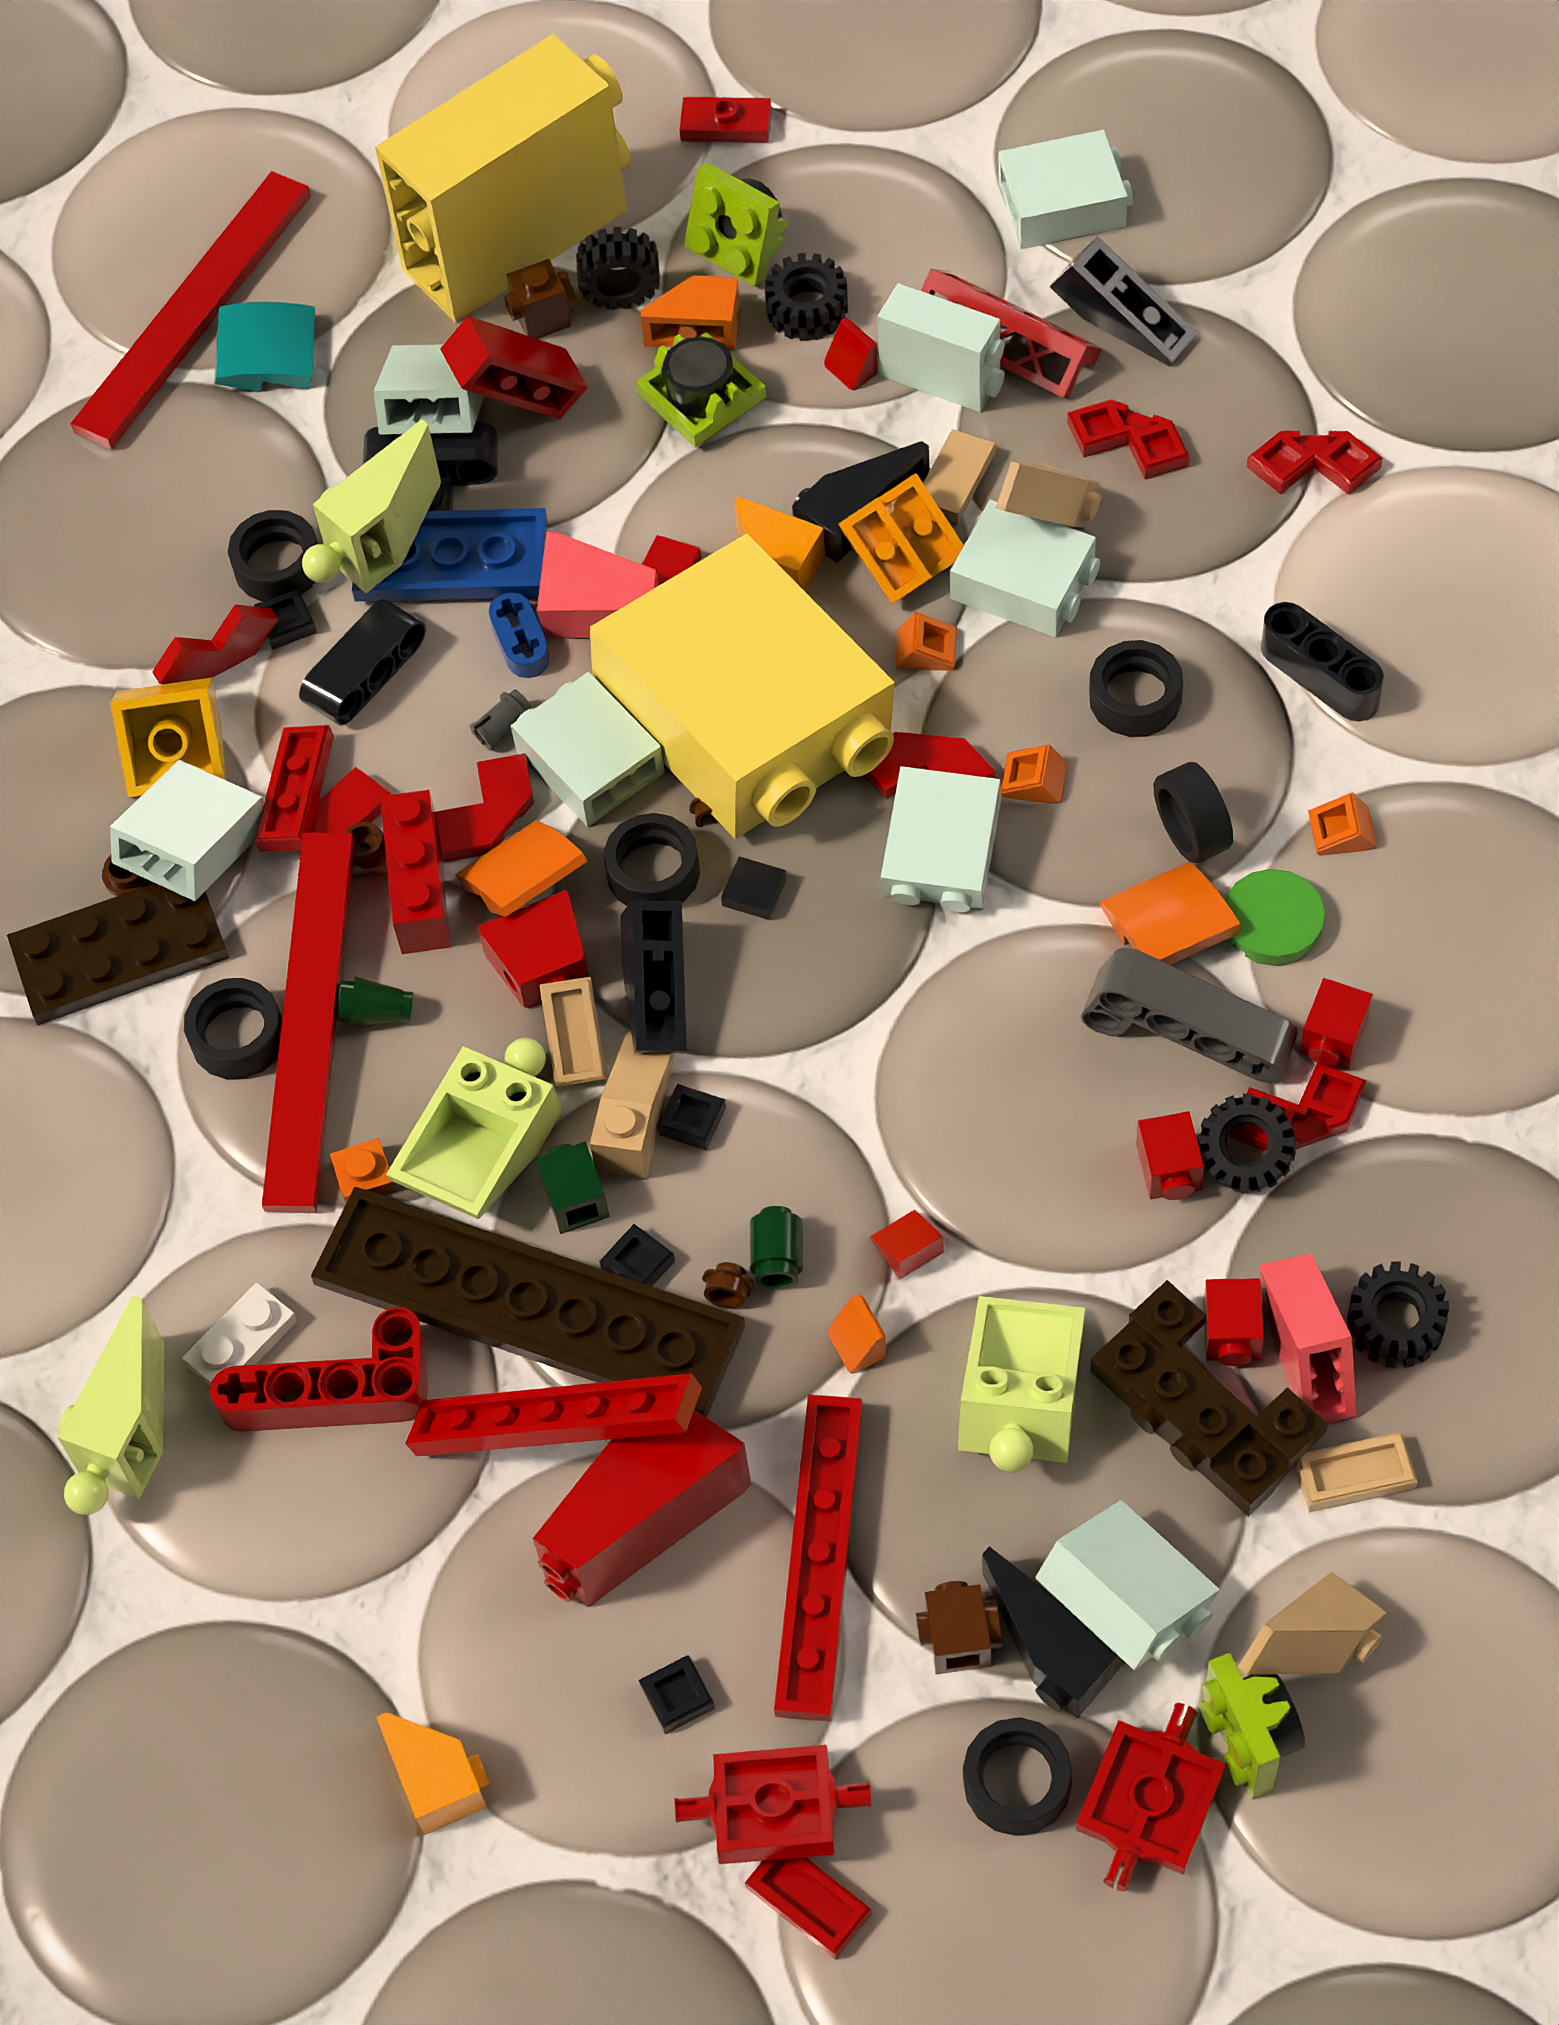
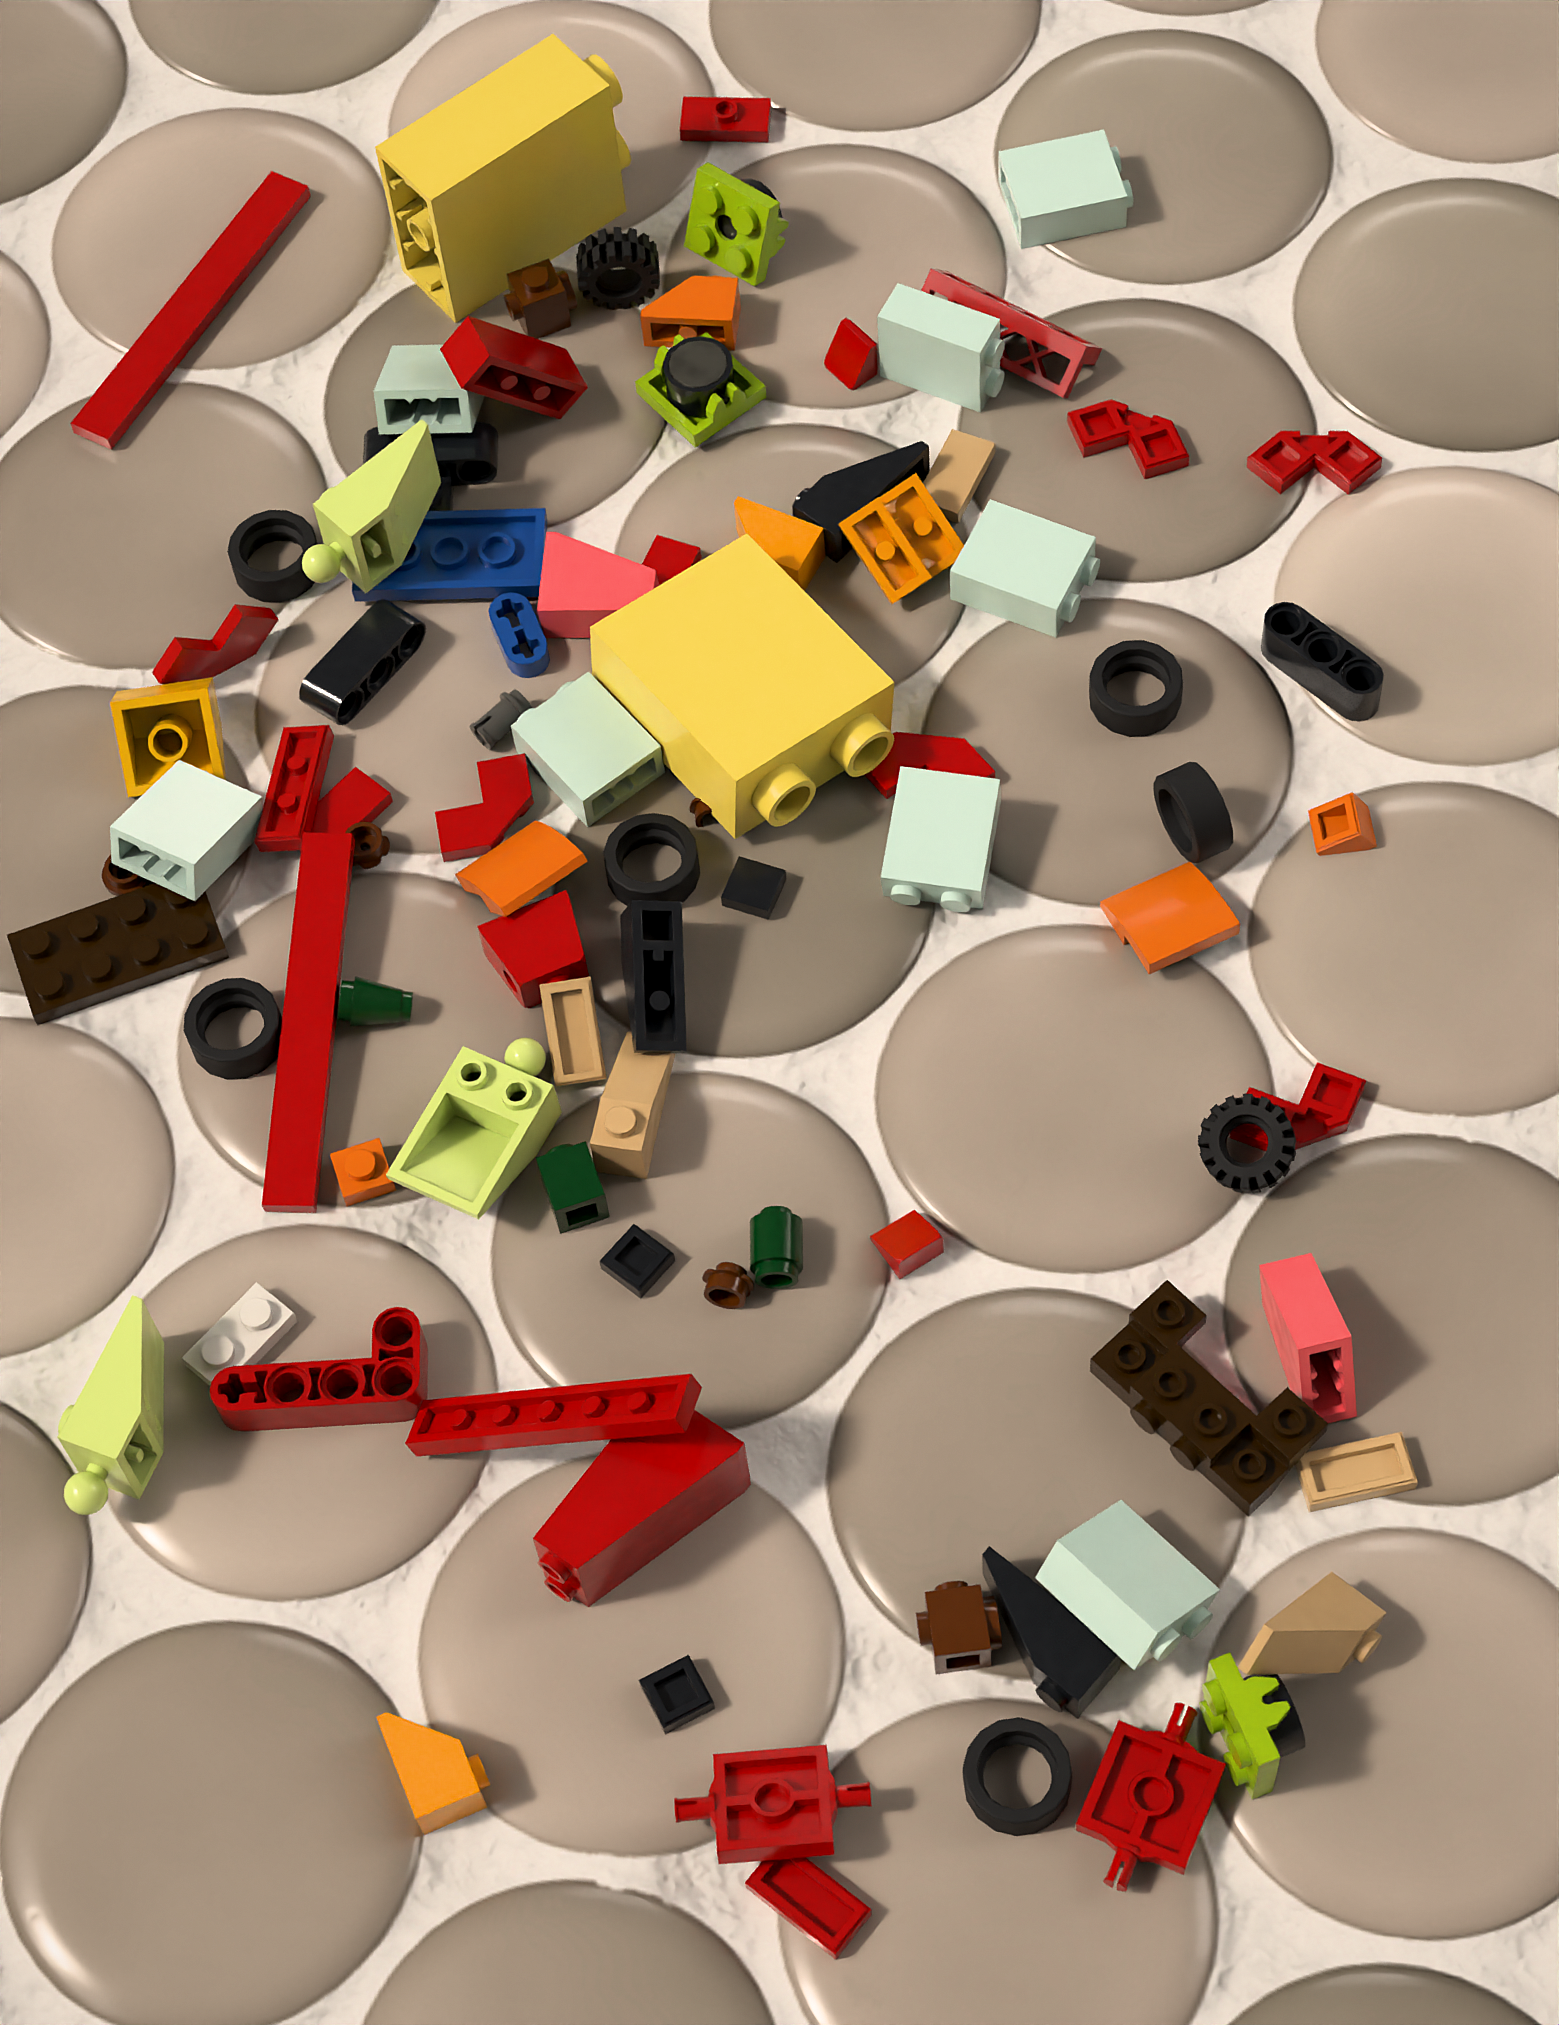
teal slope [214,302,315,392] -> none
black tile [254,588,317,650] -> none
dark brown plate [311,1186,745,1417] -> none
red brick [380,789,451,954] -> none
black tile [657,1084,726,1151] -> none
black tyre [764,253,848,341] -> none
red plate [774,1394,863,1722] -> none
orange slope [828,1293,887,1374] -> none
orange slope [895,612,957,671] -> none
yellowish green slope [958,1296,1085,1473] -> none
tan slope [996,461,1101,527] -> none
orange slope [1001,744,1067,804] -> none
black slope [1049,236,1198,366] -> none
dark grey beam [1081,948,1298,1083] -> none
red brick [1136,1111,1204,1200] -> none
red brick [1203,1278,1264,1366] -> none
bright green tile [1225,869,1325,965] -> none
red brick [1299,977,1373,1070] -> none
black tyre [1347,1261,1449,1368] -> none

